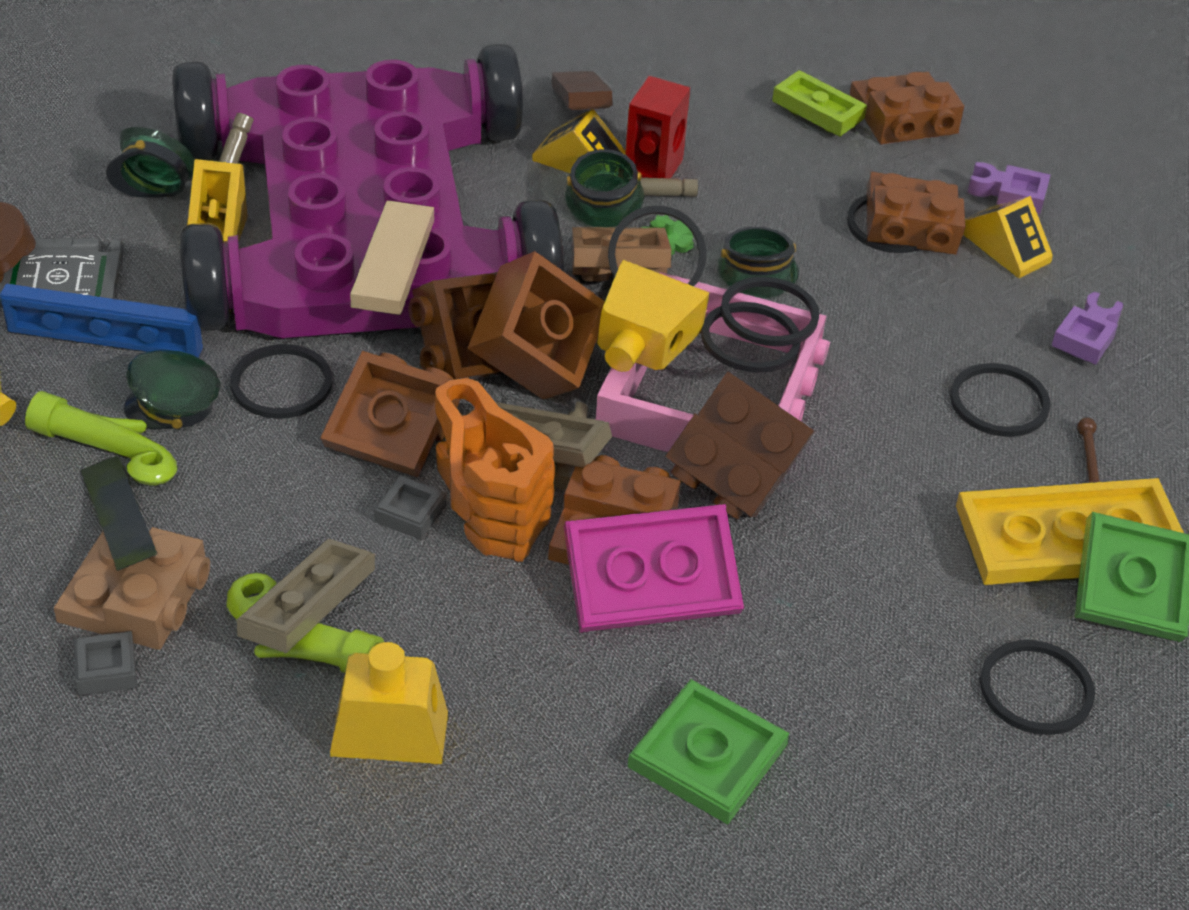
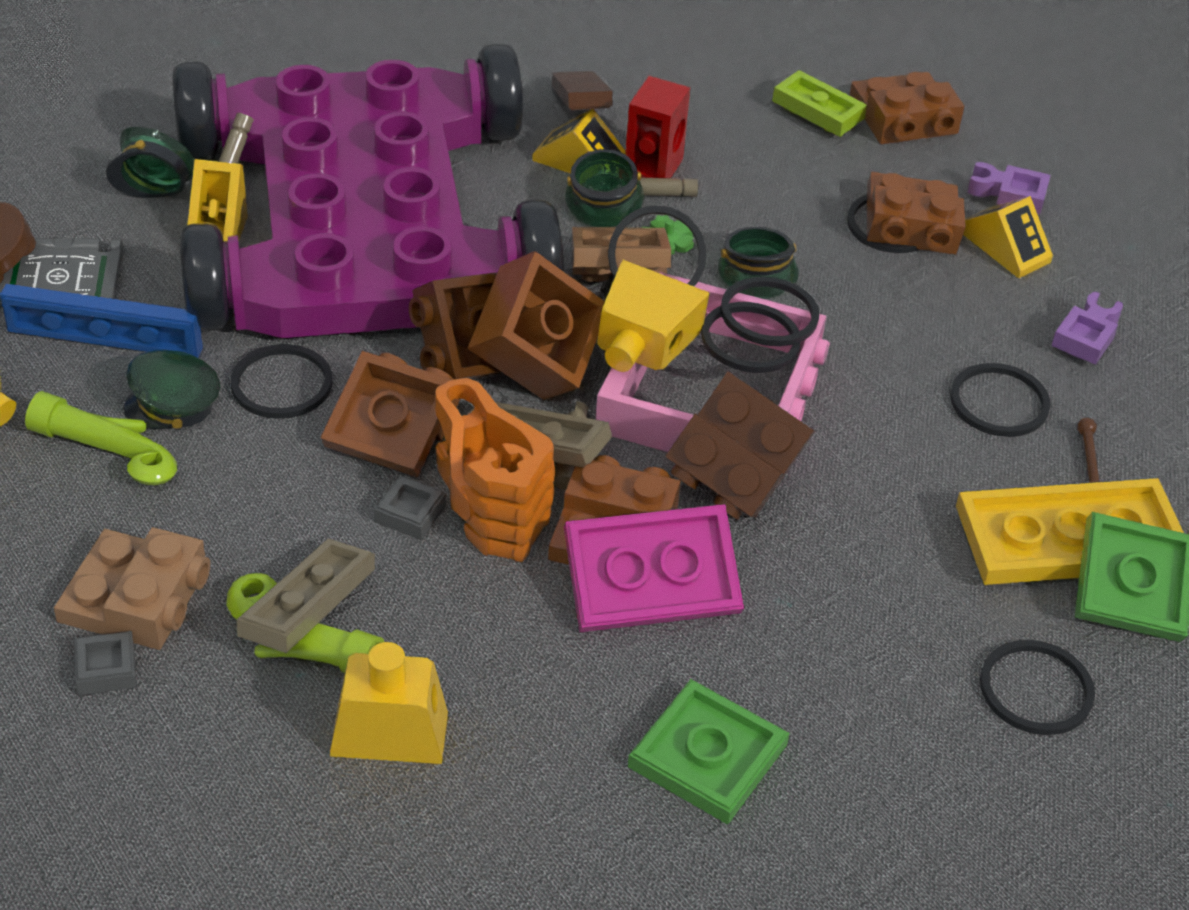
black sticker [81,456,158,571] -> none
tan tile [350,200,434,315] -> none

